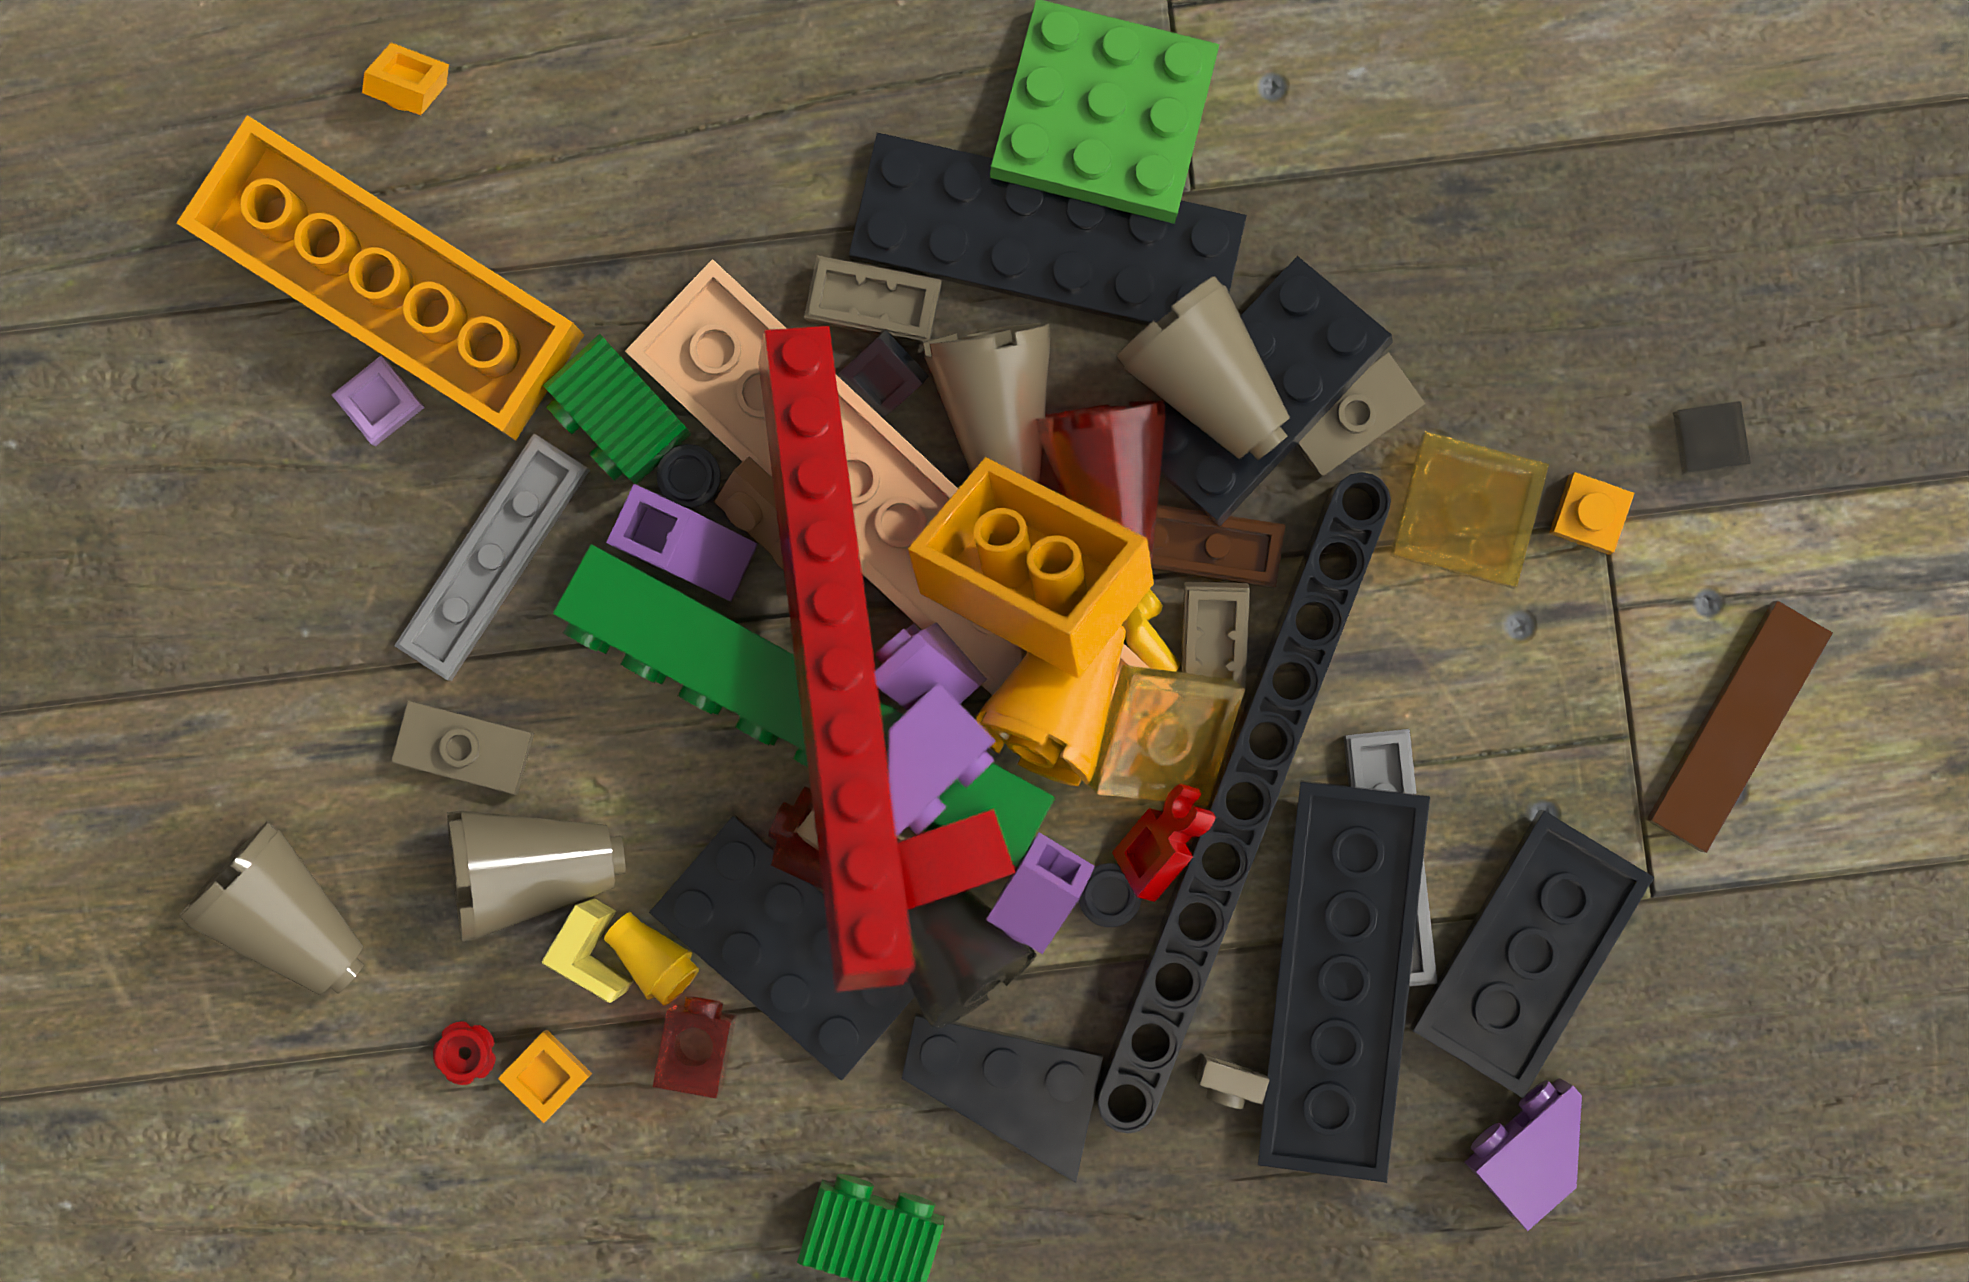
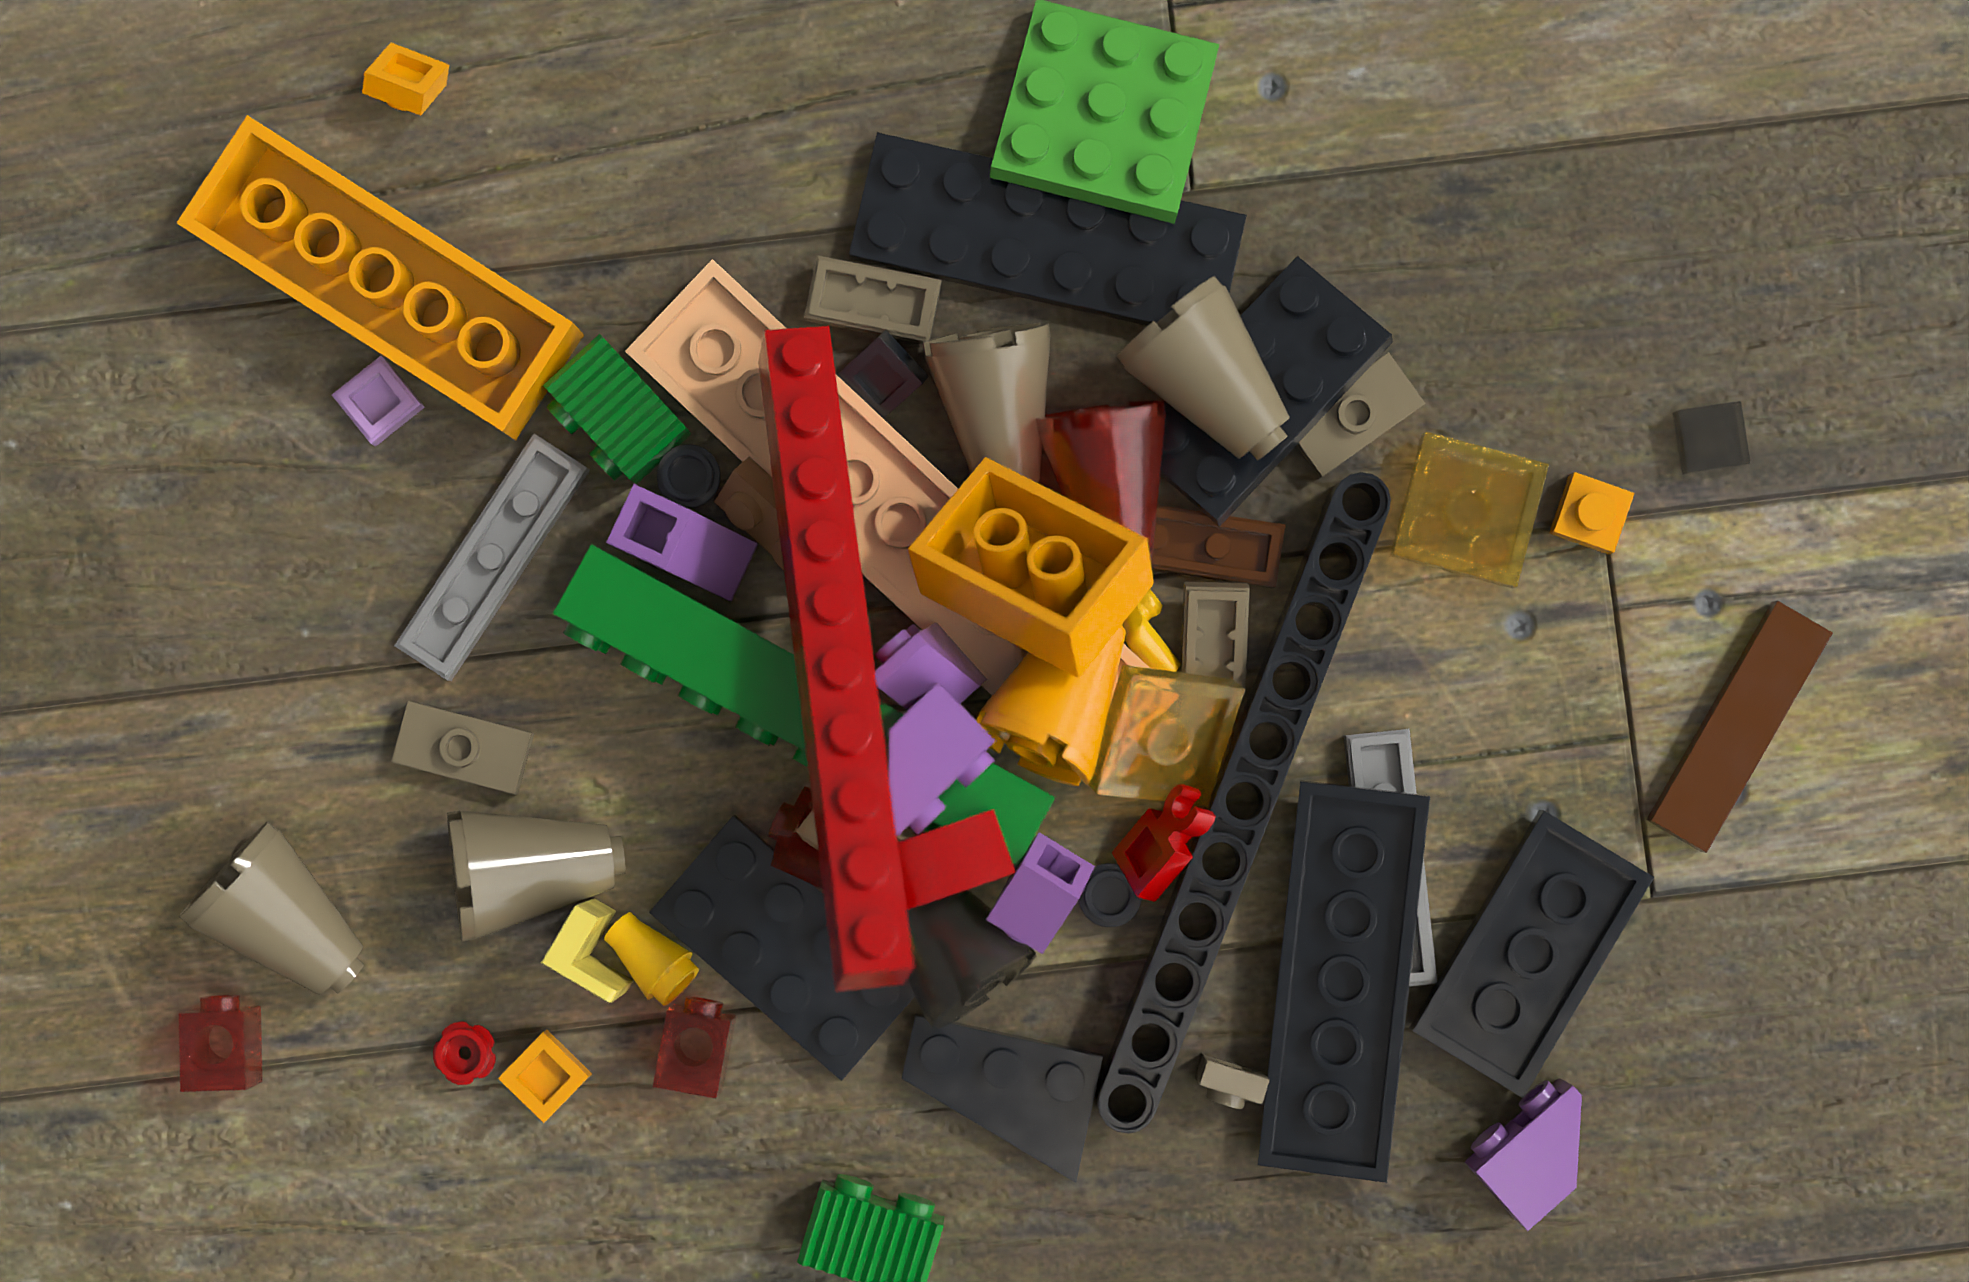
none -> clear red brick [179,995,263,1092]

